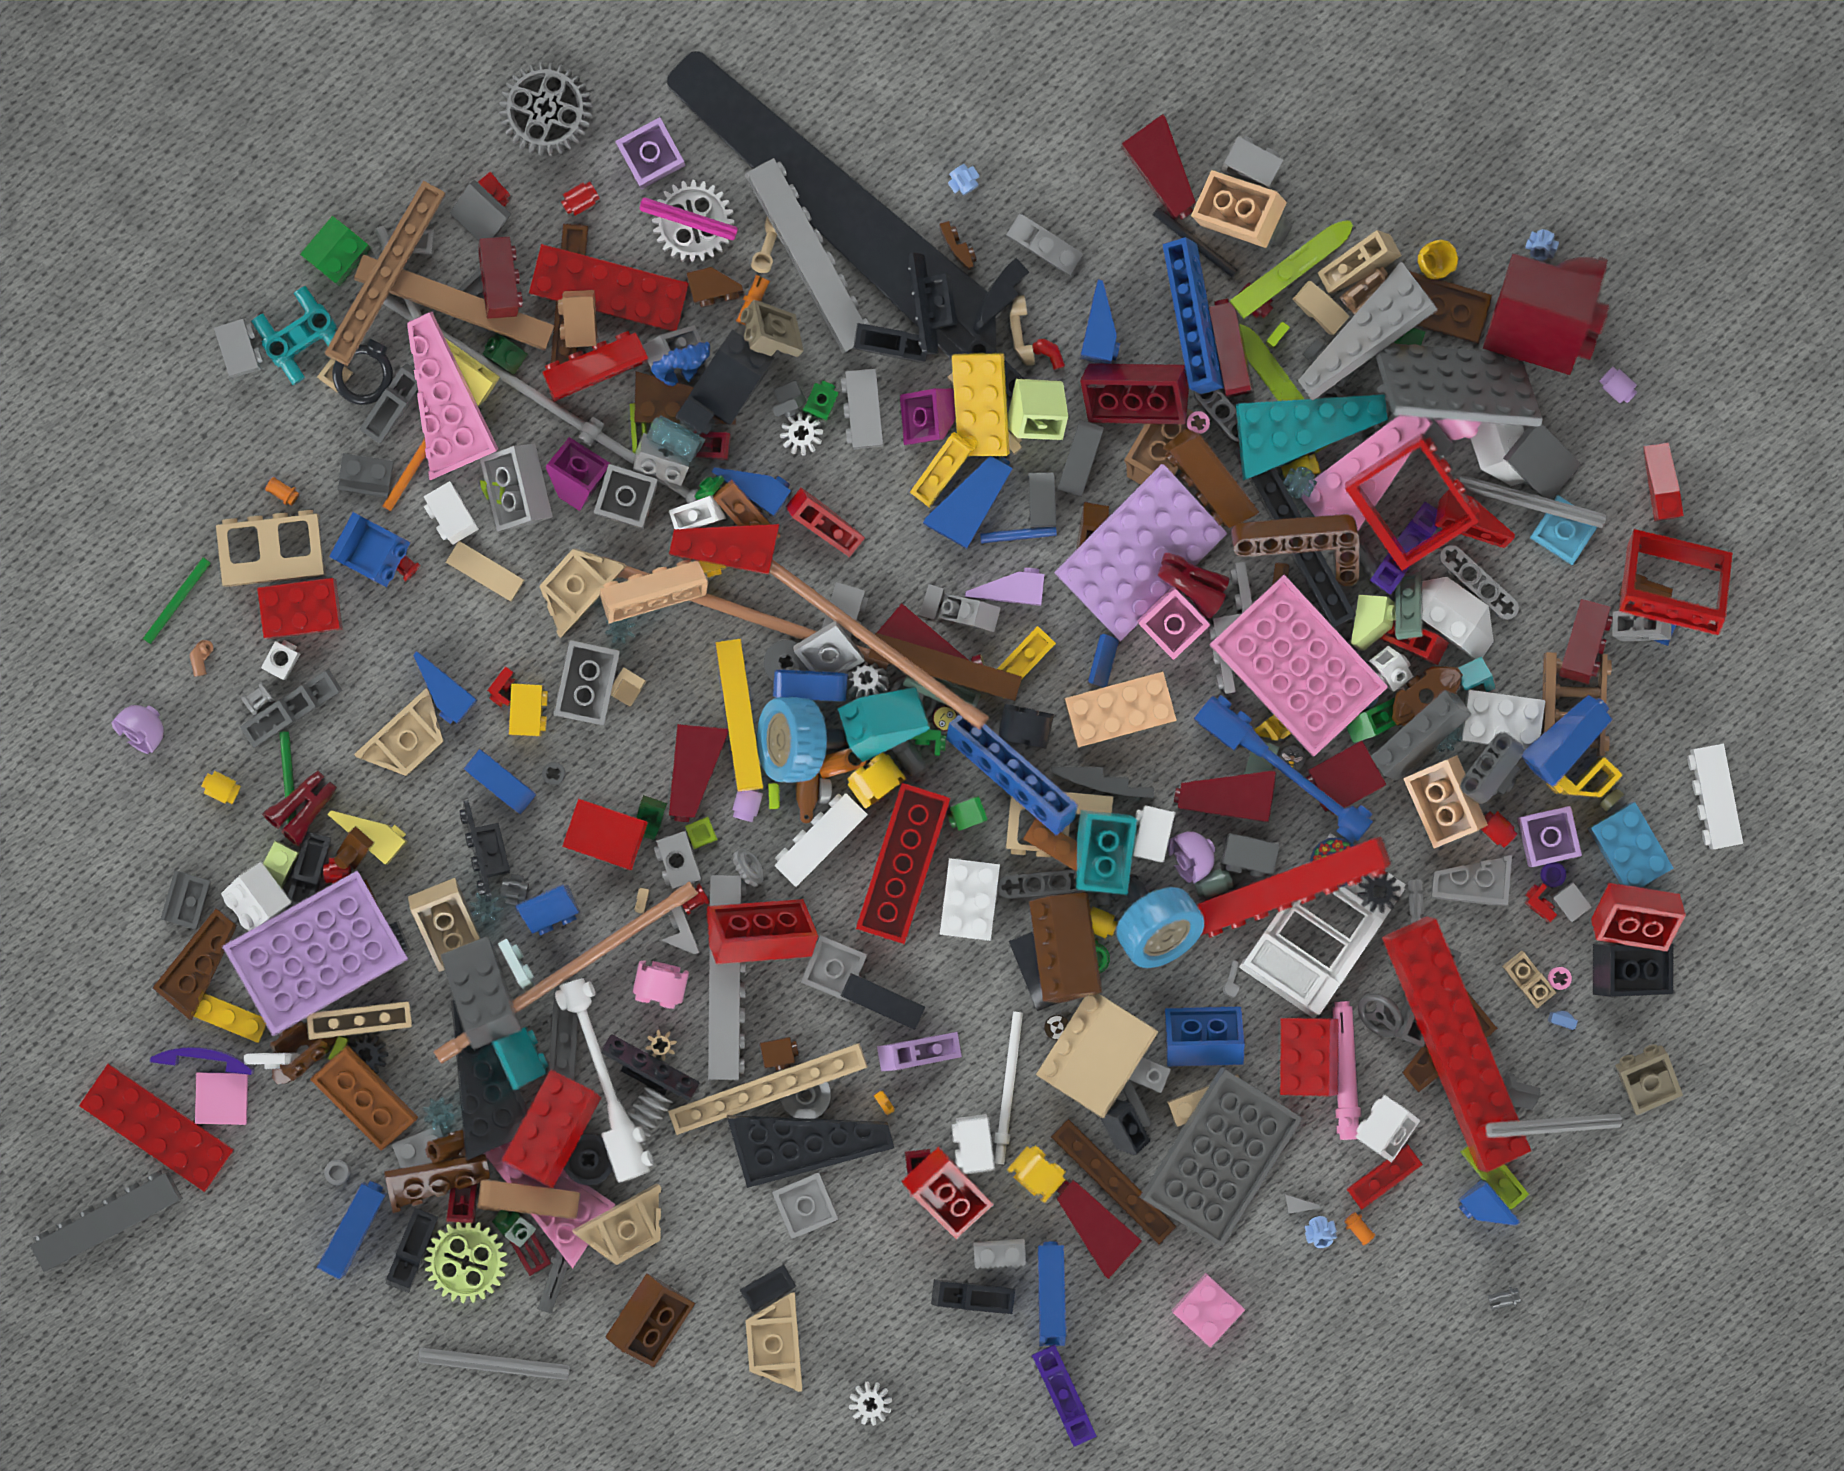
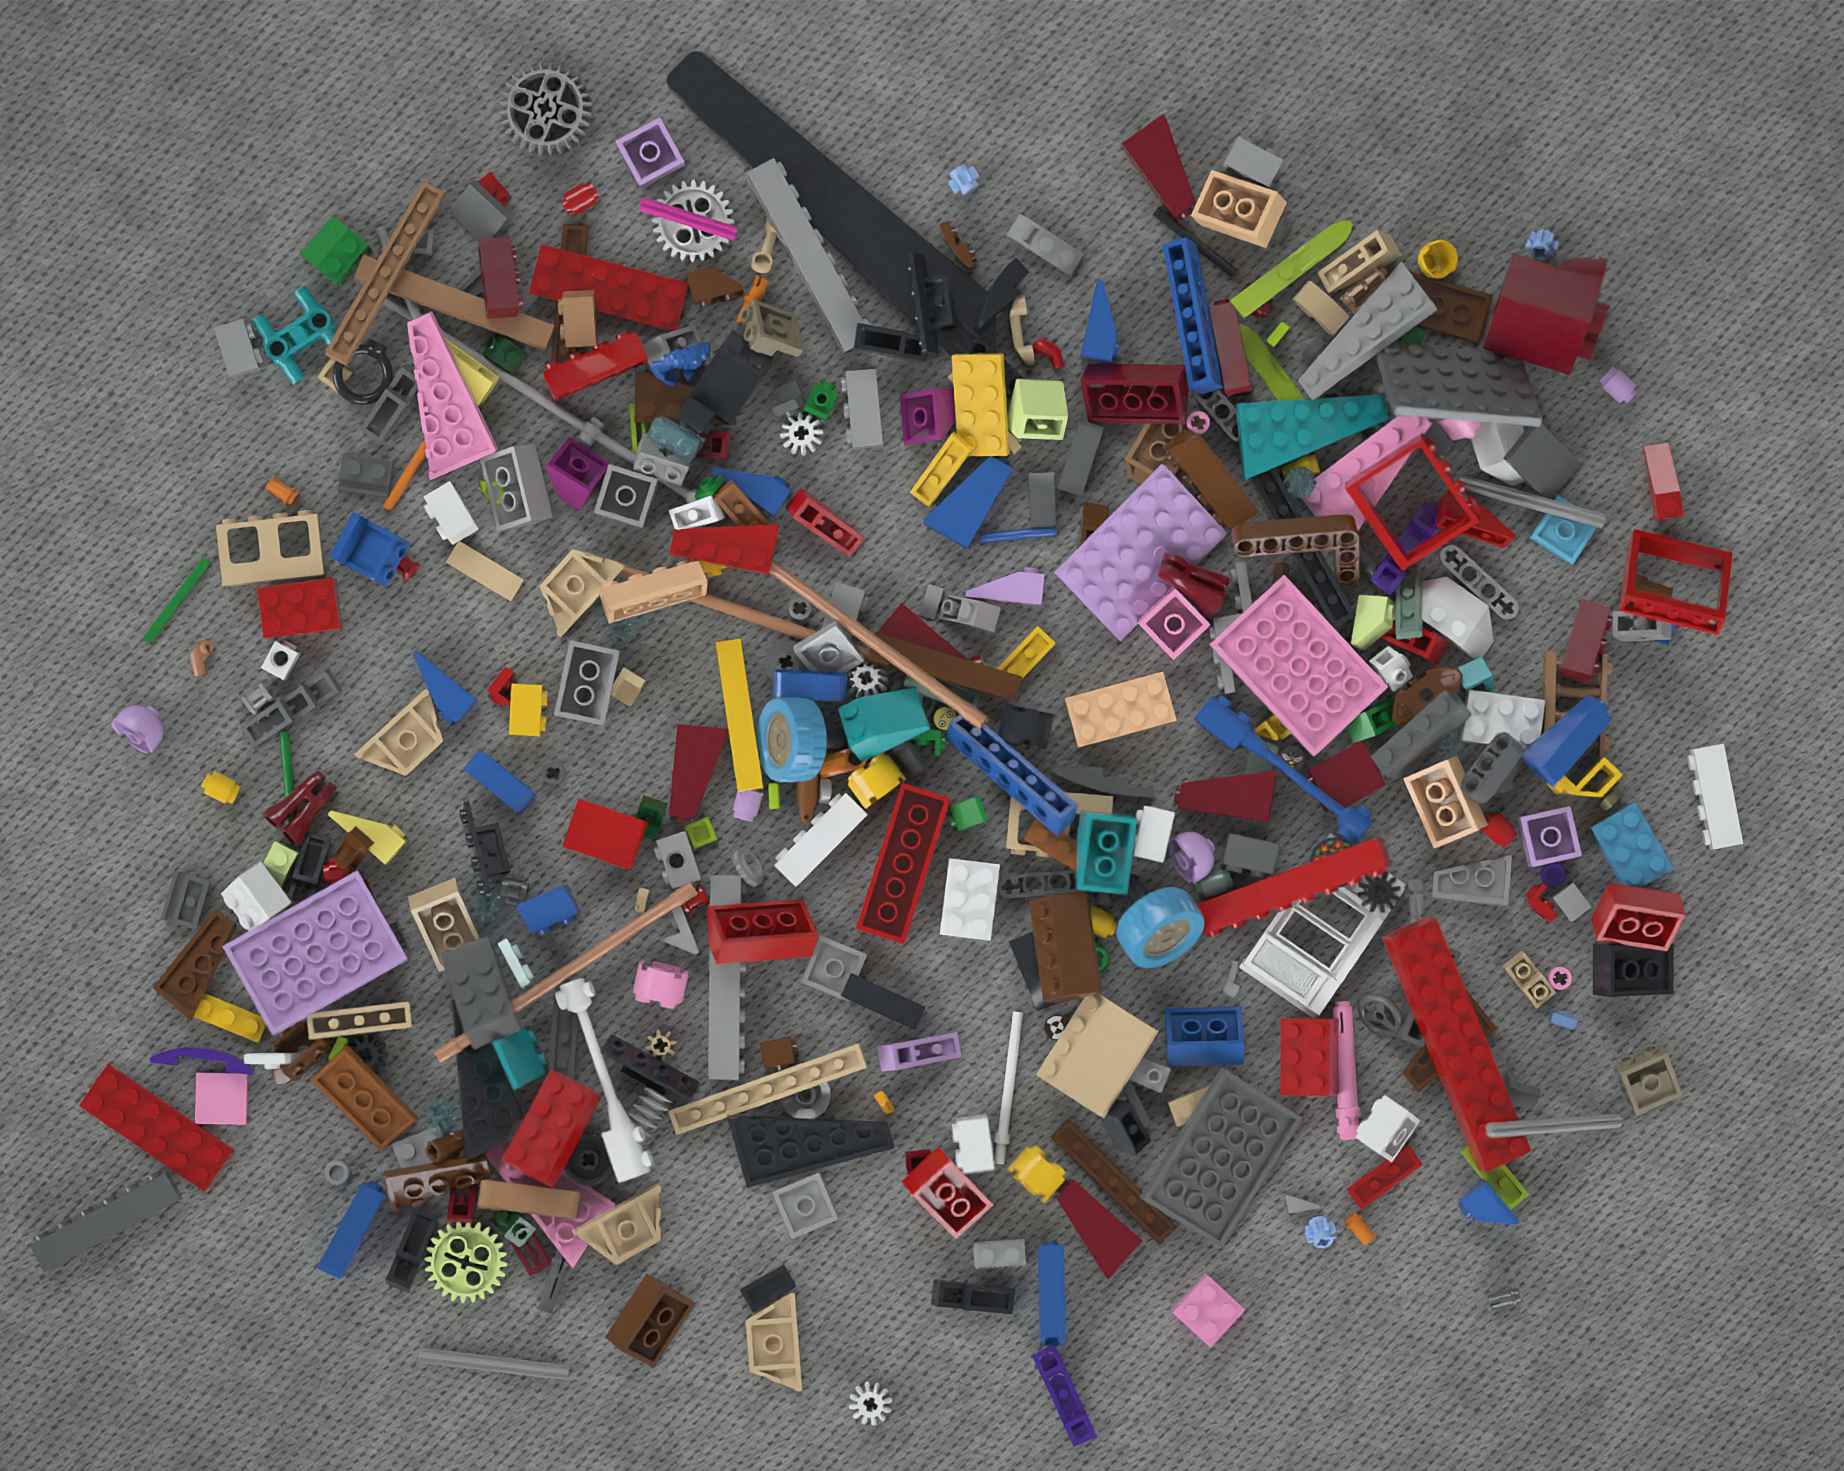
blue slope [1088,634,1119,688] -> none
none -> light grey bush [788,597,811,620]

